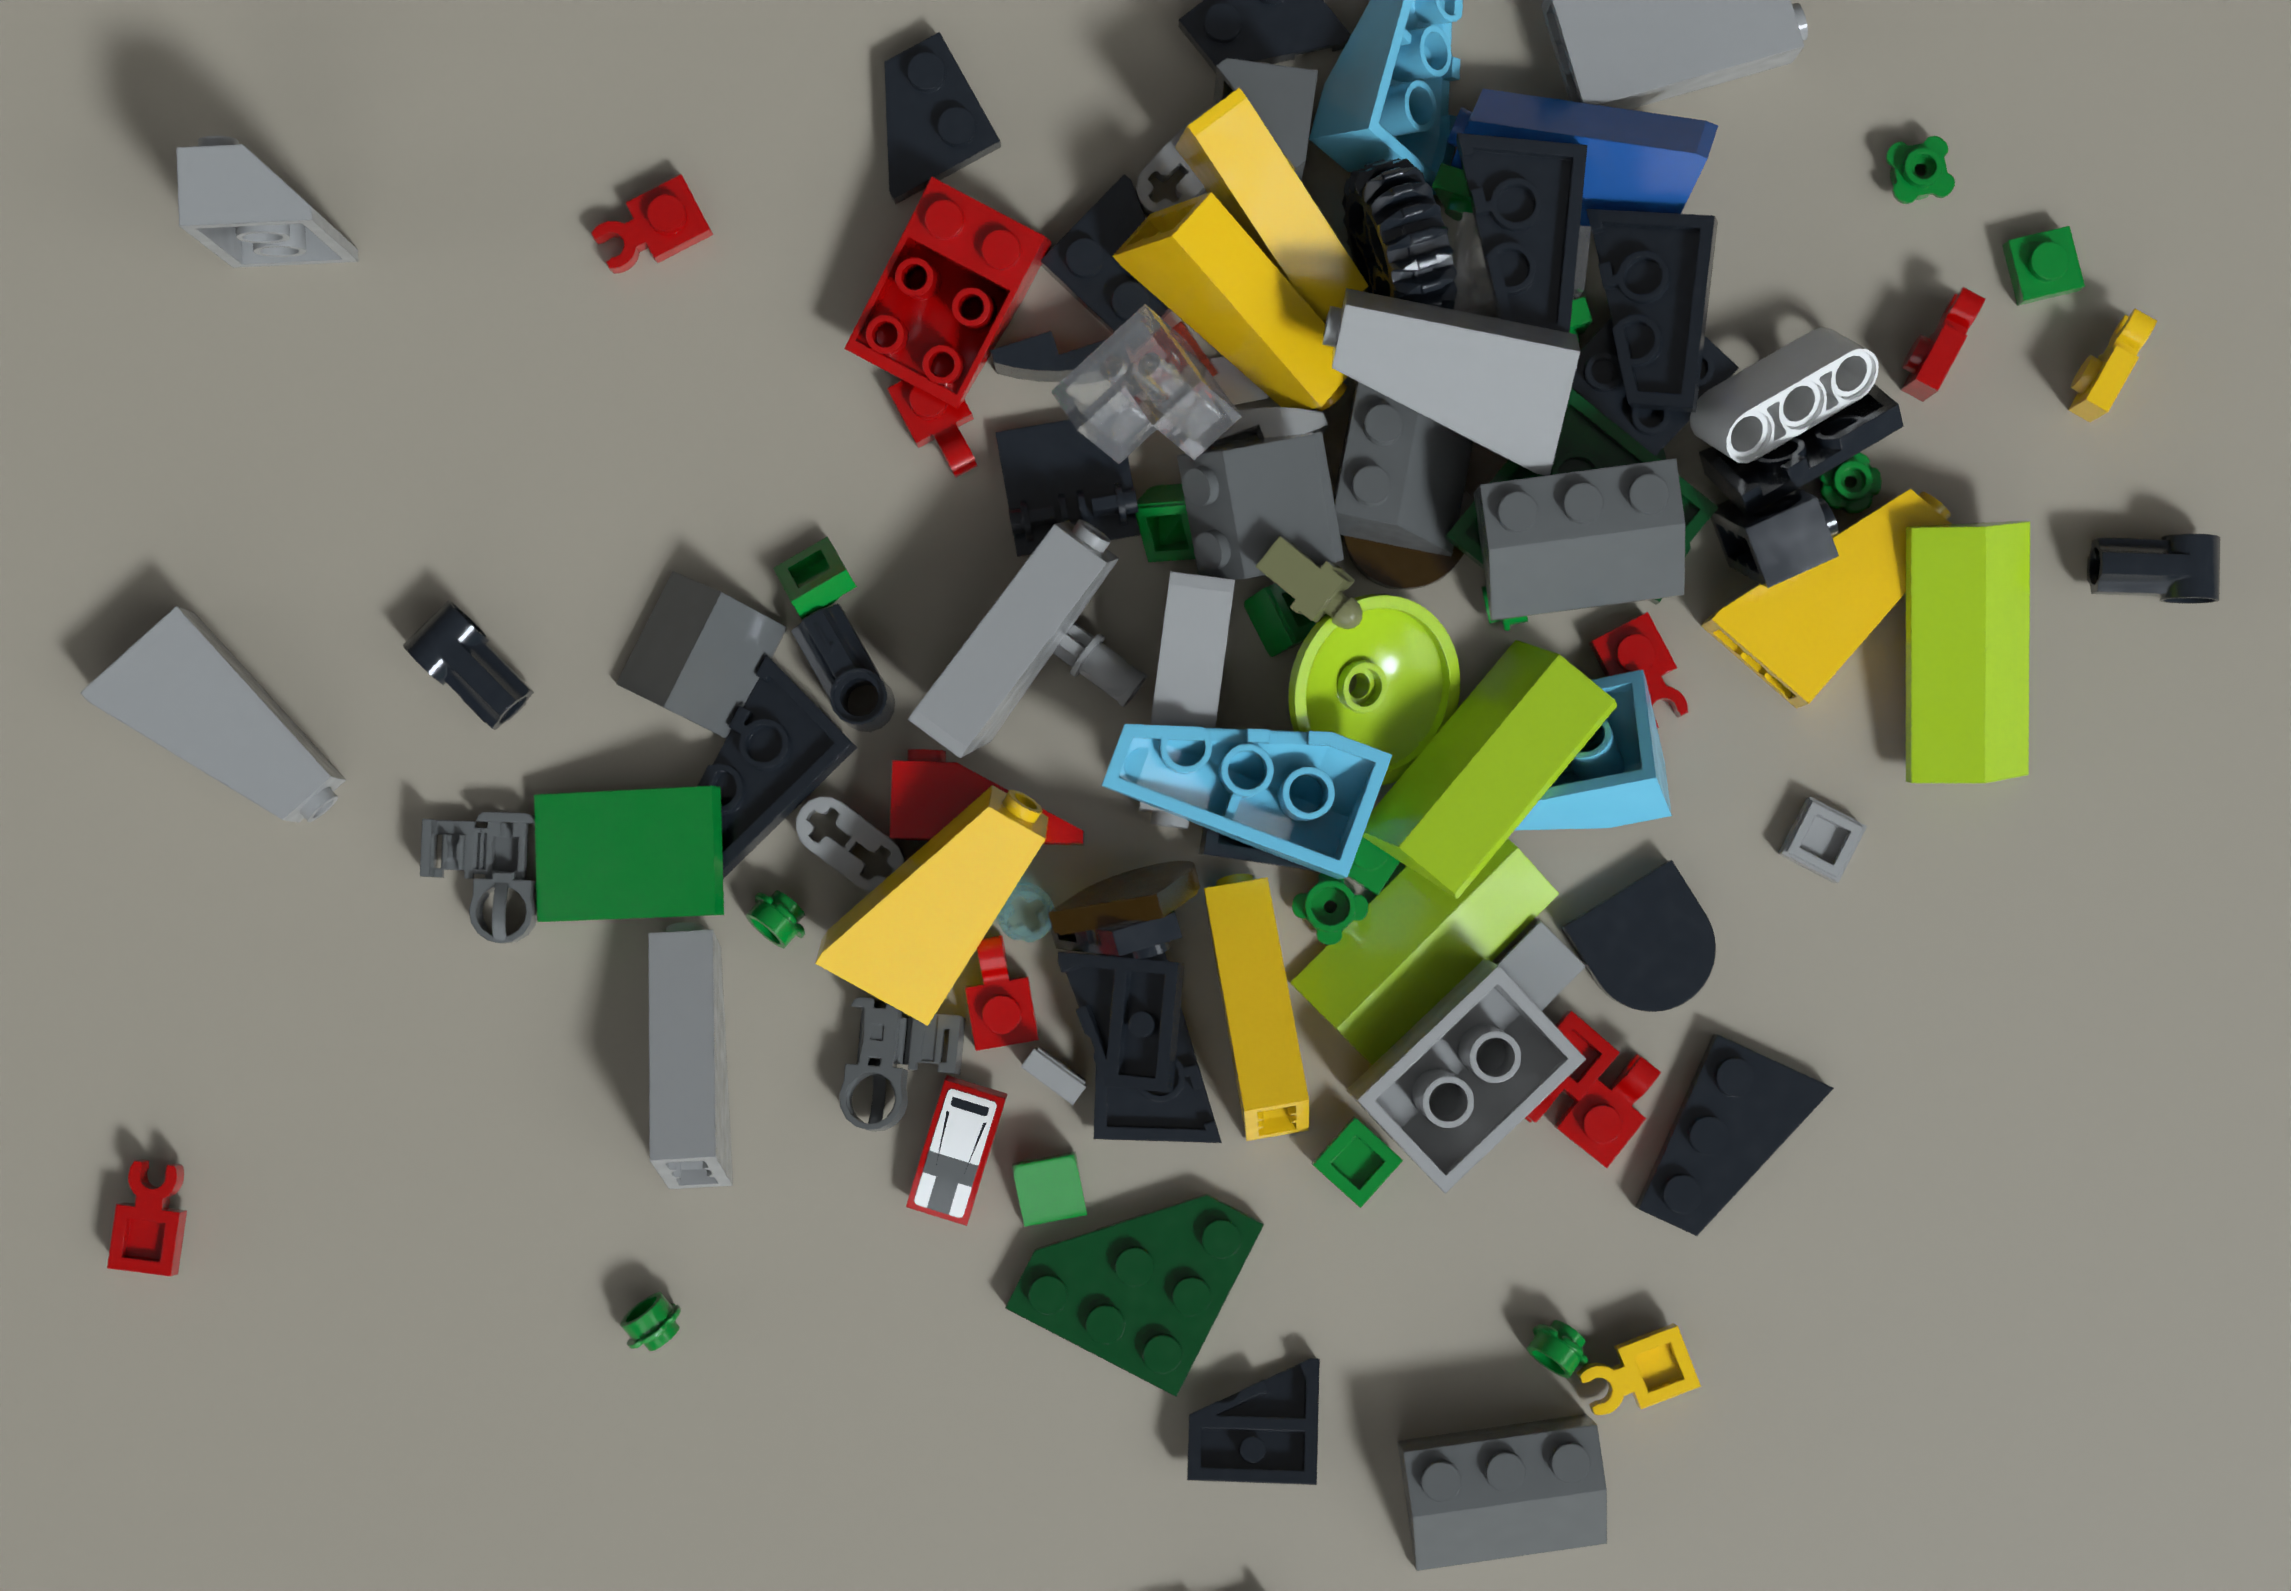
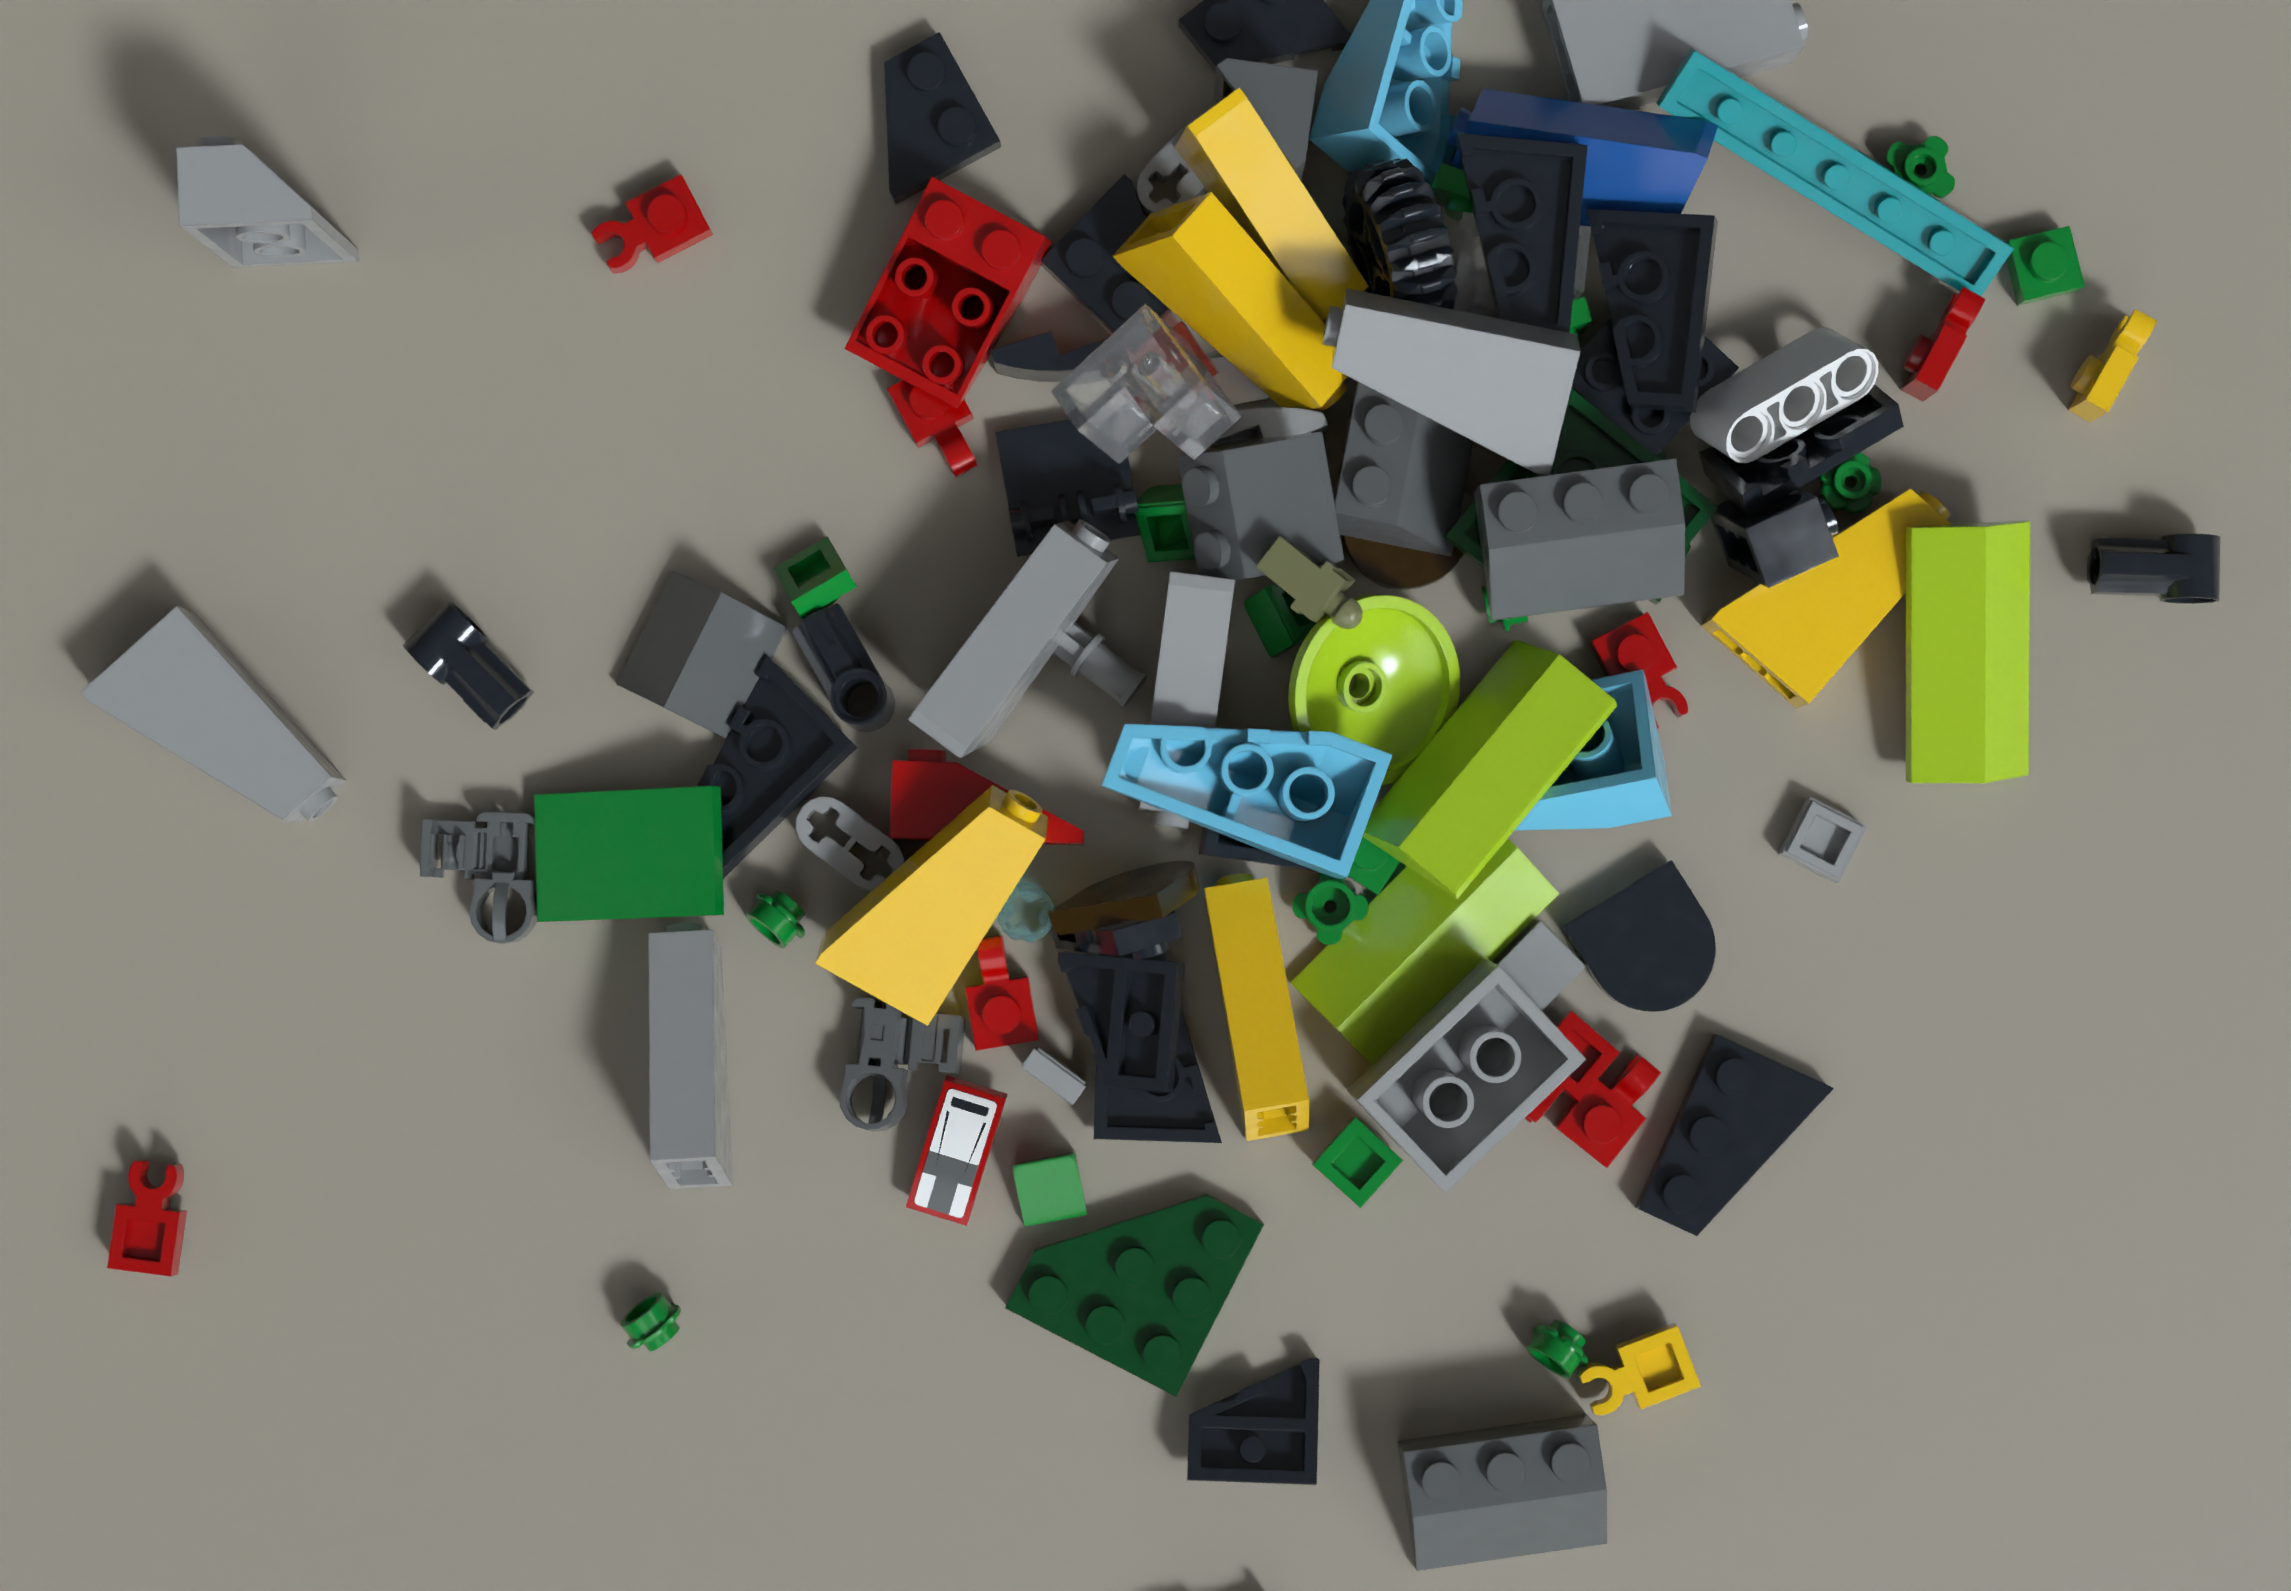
none -> teal plate [1656,47,2014,296]

